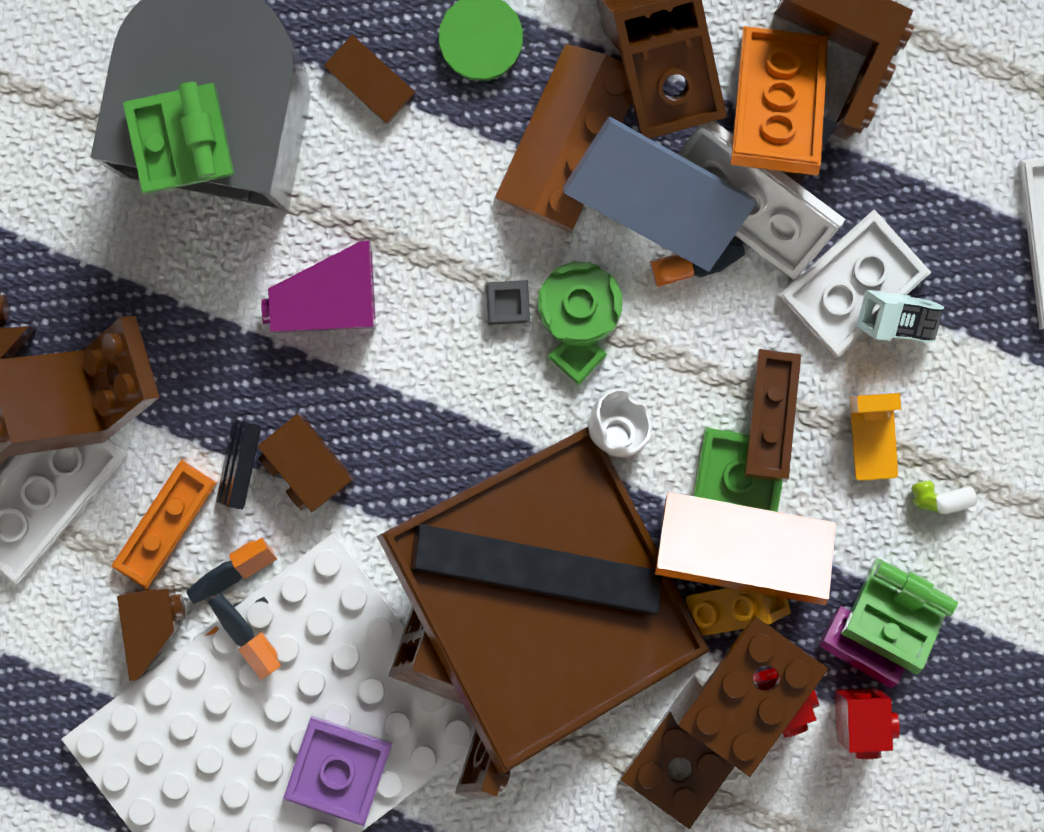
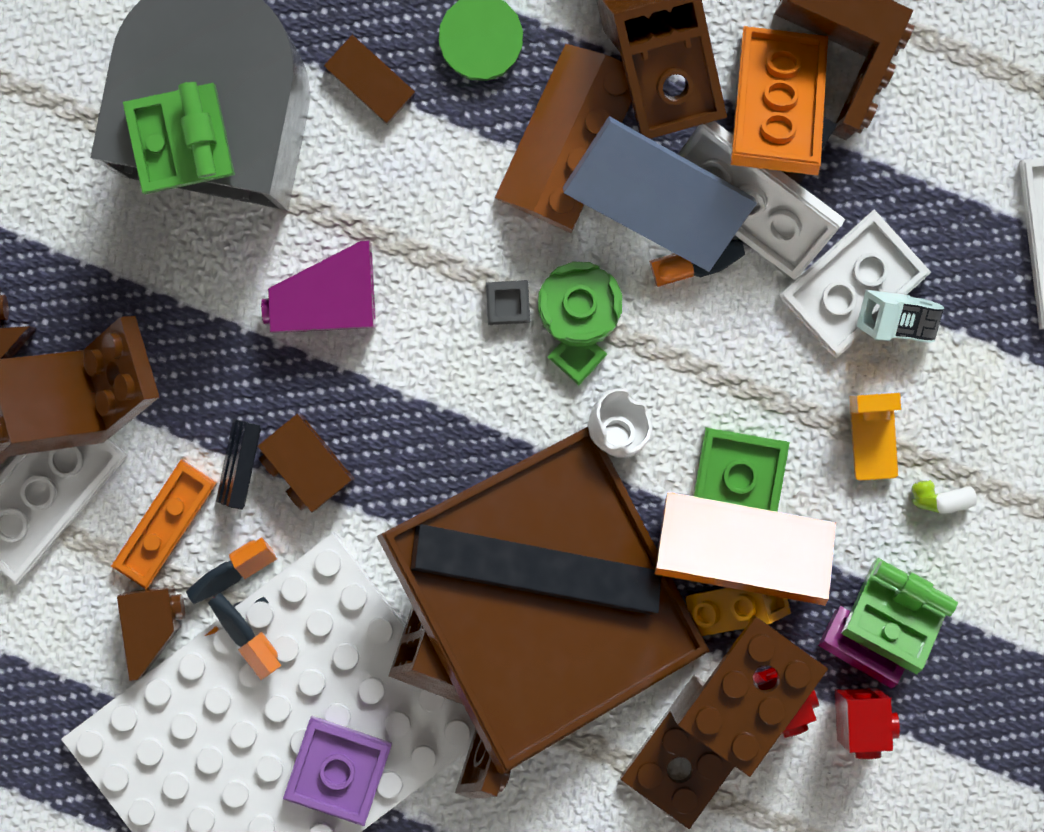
reddish brown plate [744,349,801,482] -> none

